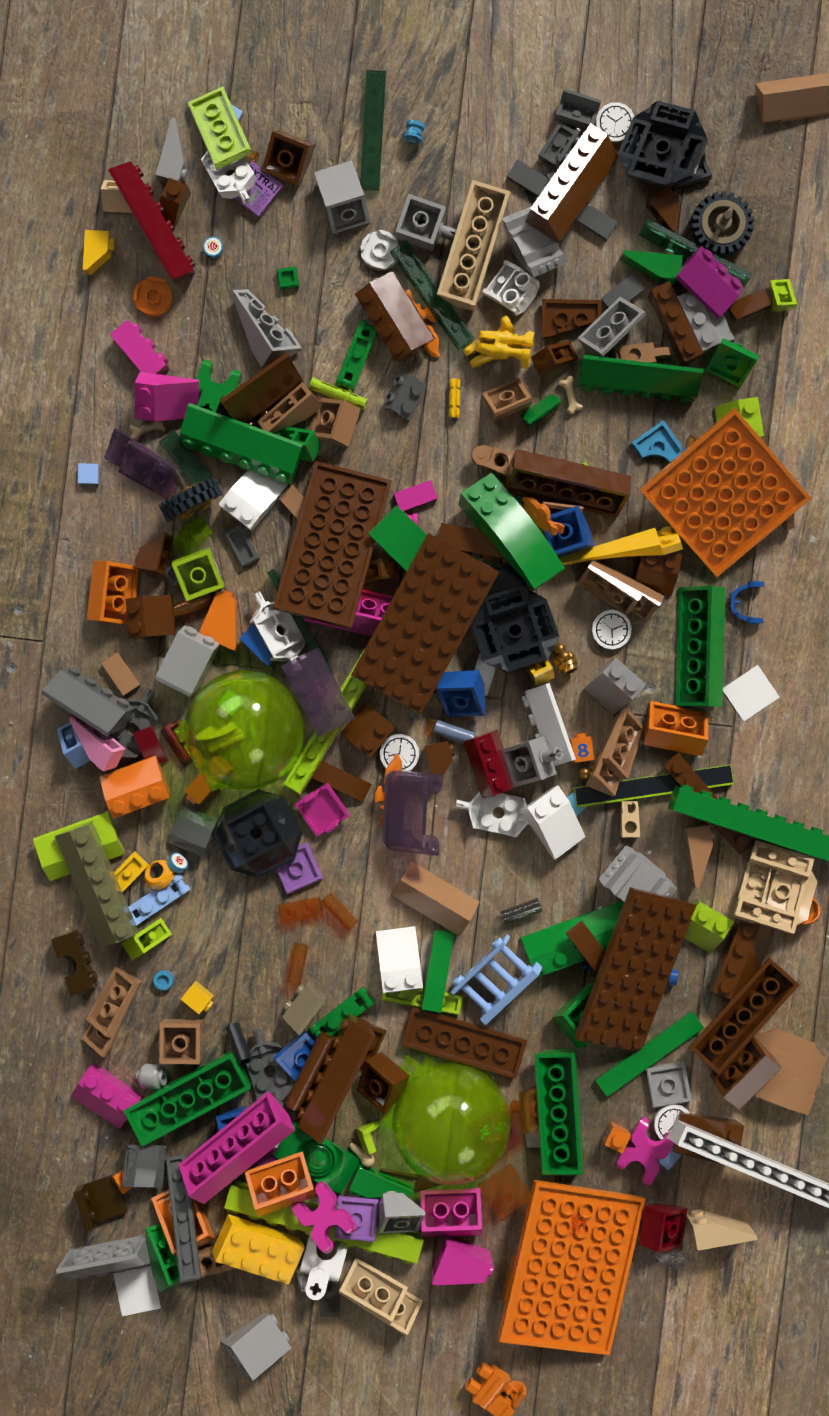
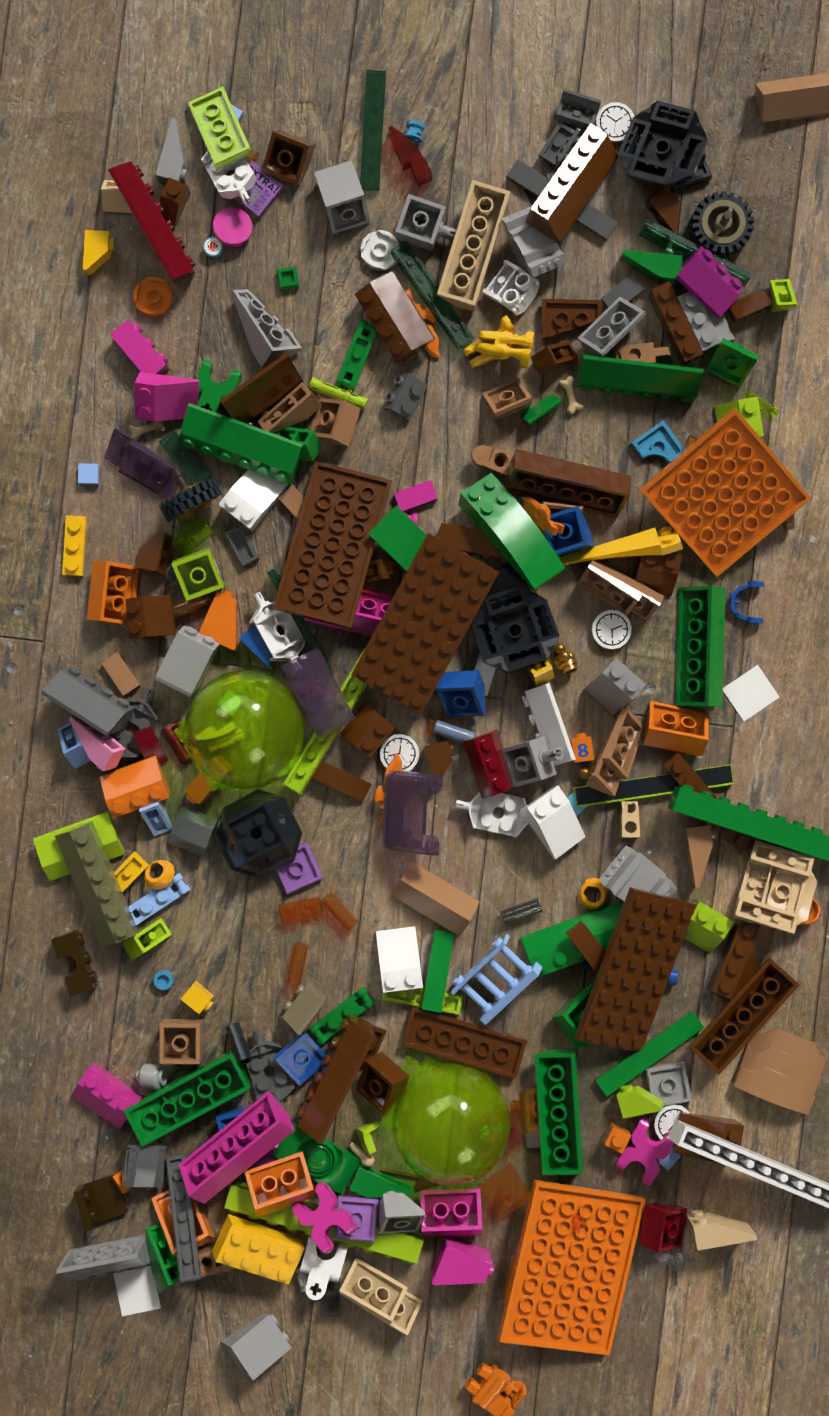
medium nougat slope [82,967,143,1058] -> none
tile [167,853,188,873] -> none
reddish brown piece [285,1032,334,1111] -> none
dark pink piece [294,783,350,836] -> none
yellow axle [449,378,460,418] -> none
reddish brown slope [709,1037,782,1110] -> none
none -> yellow plate [62,515,87,577]
none -> light blue slope [139,801,172,837]
none -> dark pink tile [213,207,253,247]
none -> clear red slope [388,126,433,186]
none -> light orange piece [577,878,609,910]
none -> lime slope [616,1085,664,1119]
none -> clear neon green piece [745,391,780,417]

